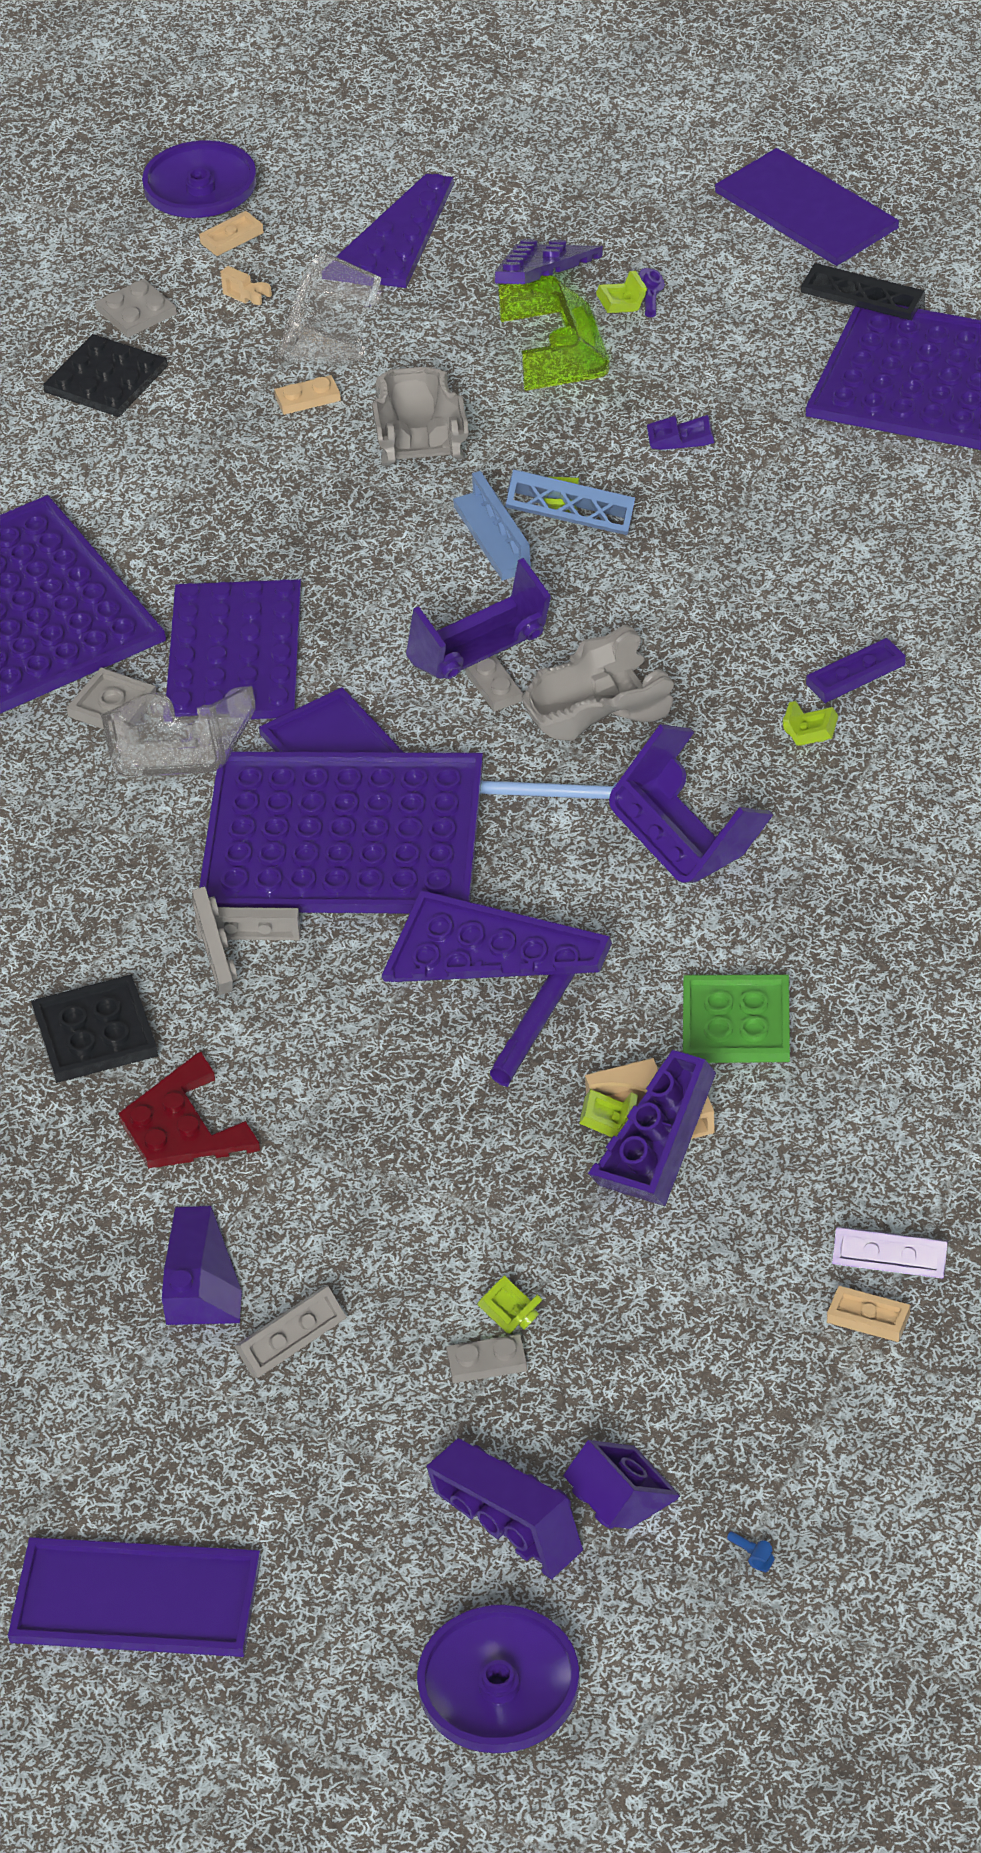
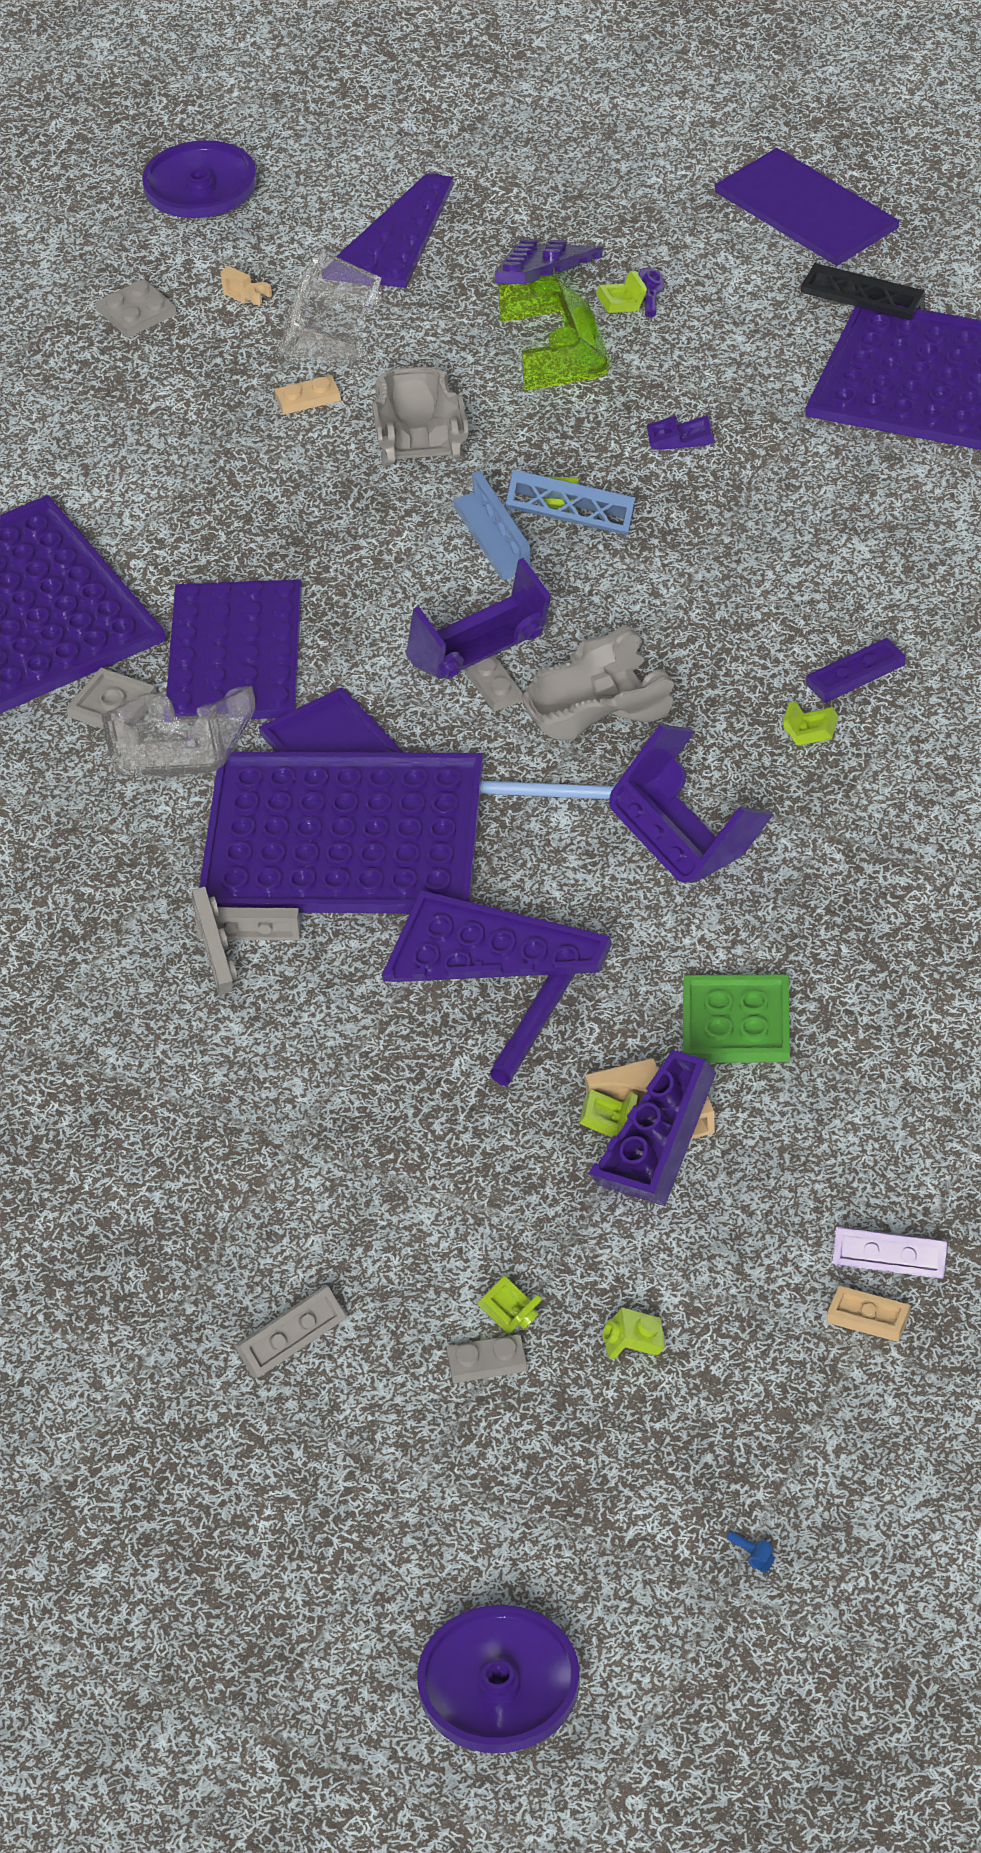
dark purple tile [8,1537,261,1657] -> none
black plate [31,974,158,1083] -> none
black plate [43,334,168,417] -> none
dark red wing [118,1052,260,1169] -> none
dark purple wedge [162,1206,242,1325] -> none
tan plate [199,211,264,256] -> none
dark purple wedge [426,1438,583,1580] -> none
dark purple slope [563,1440,680,1529] -> none
none -> lime bracket [602,1307,665,1359]

